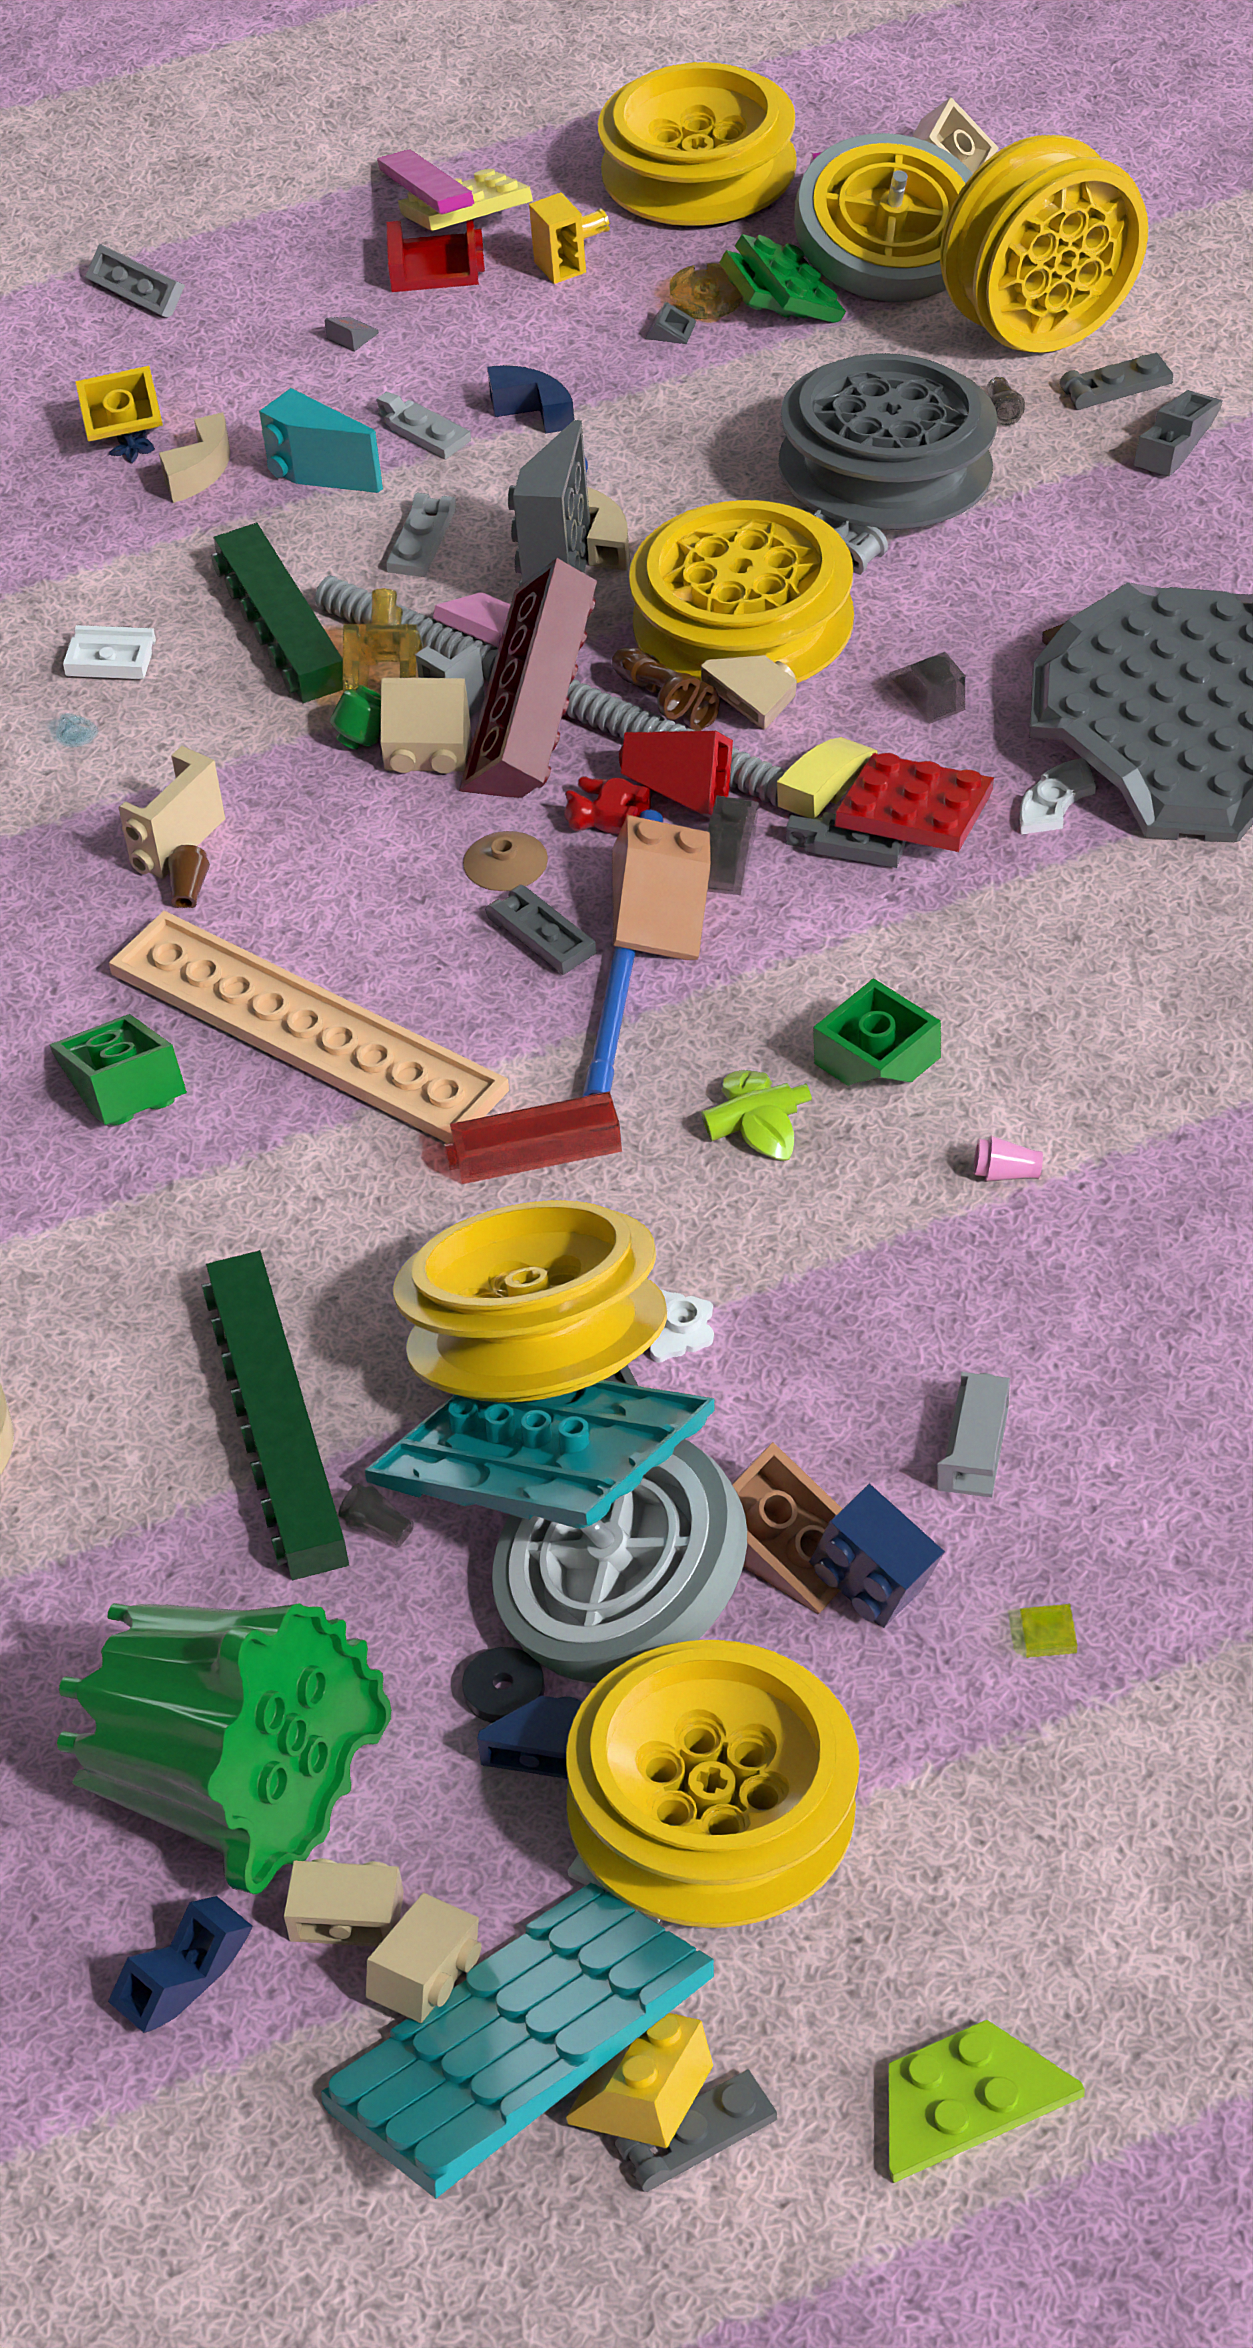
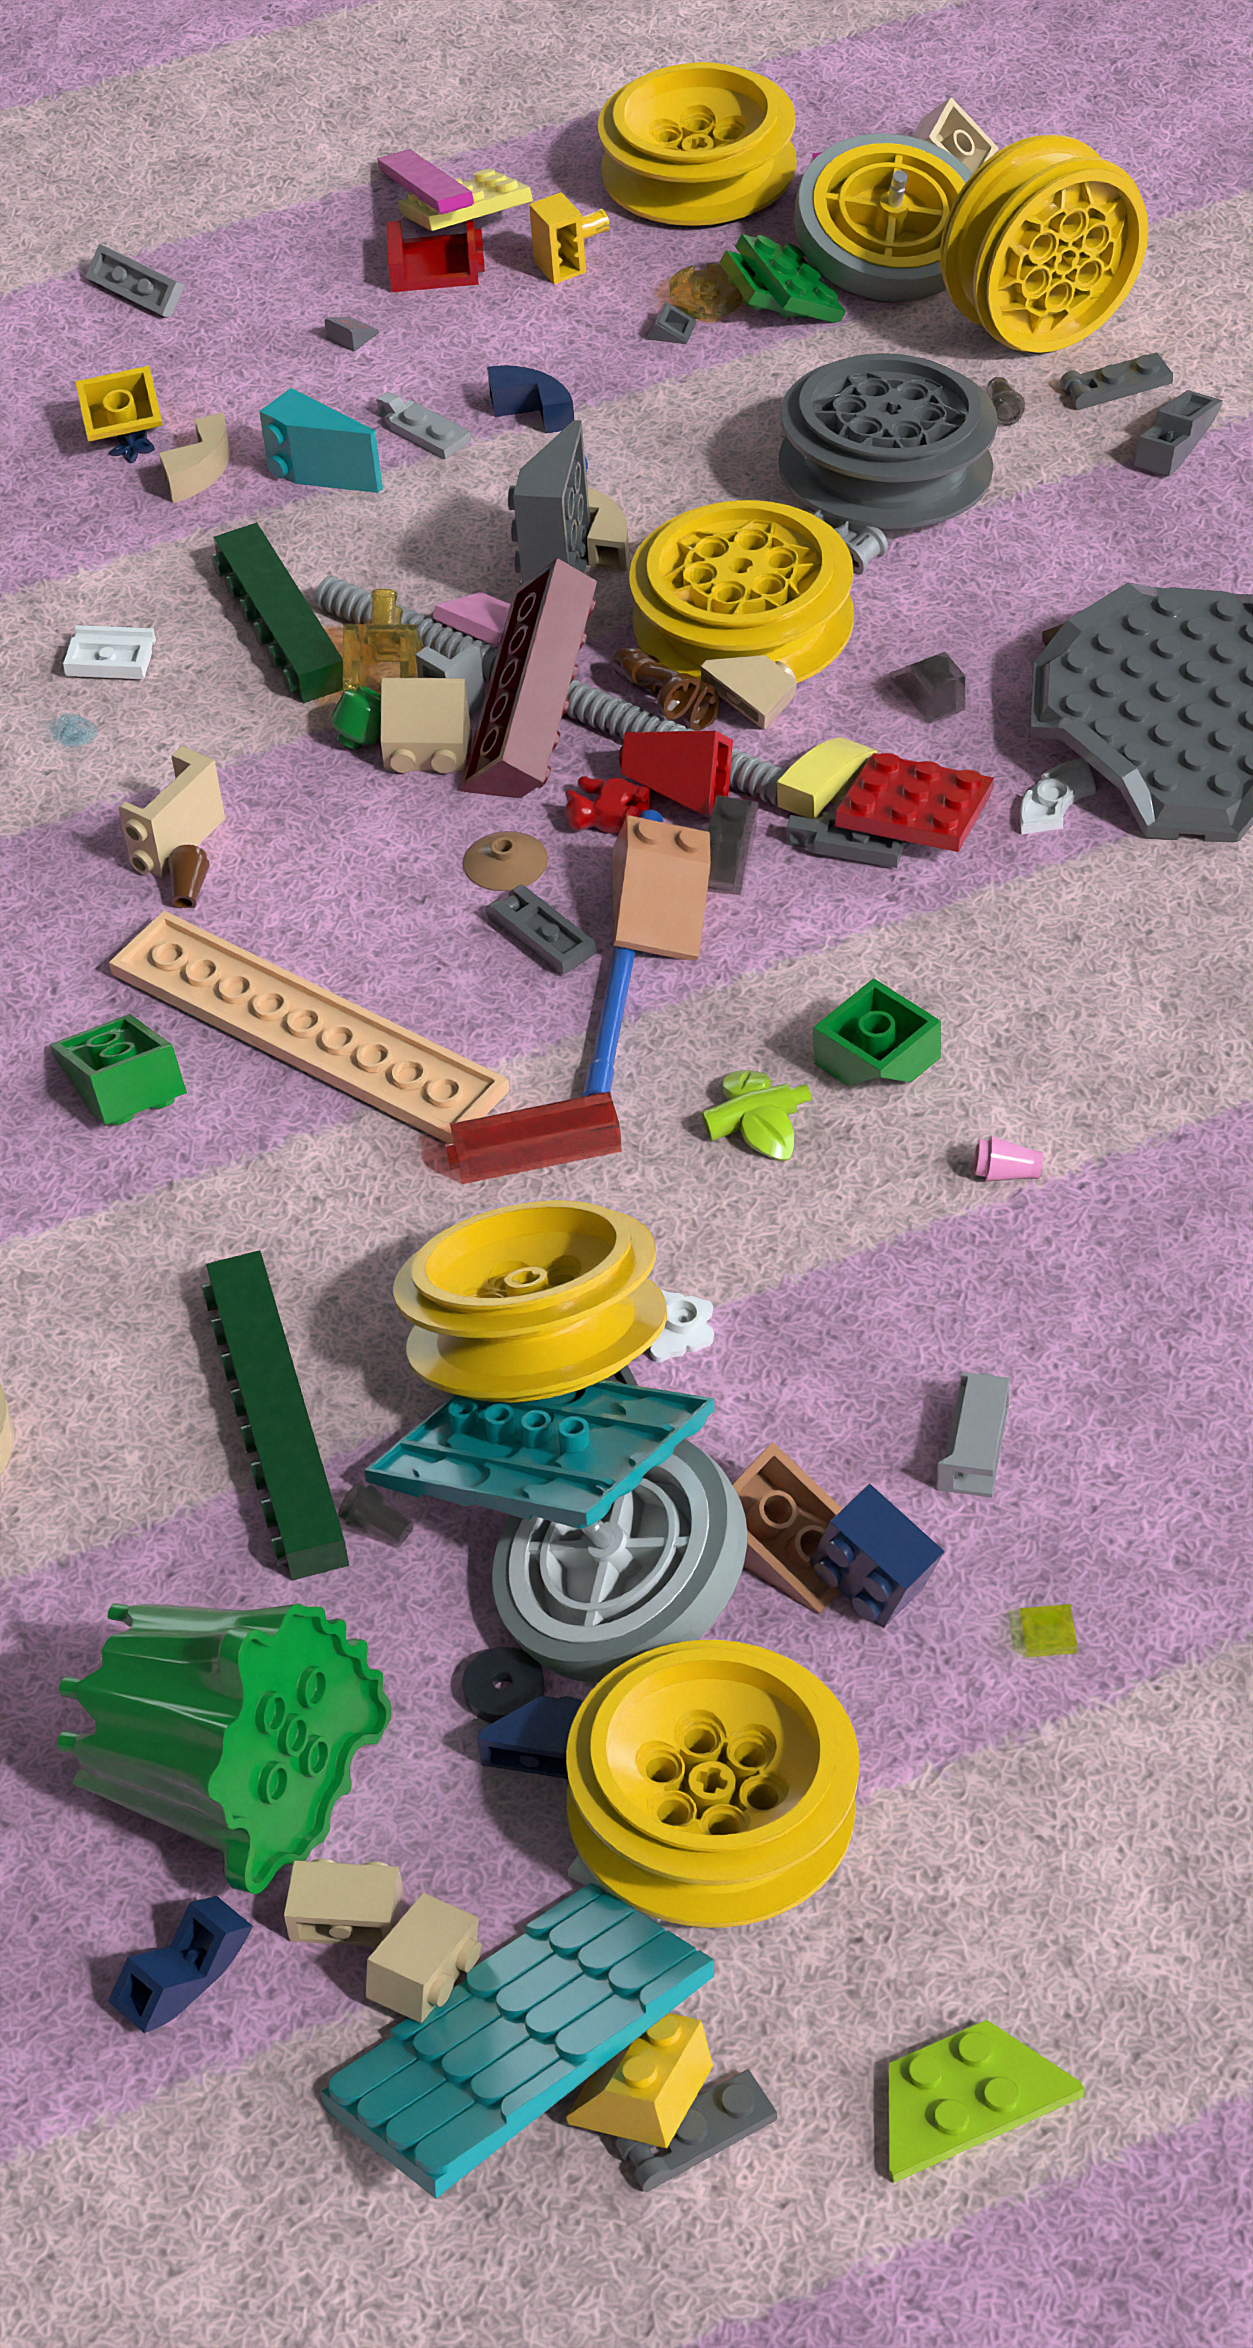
light grey plate [386,492,456,577] -> none

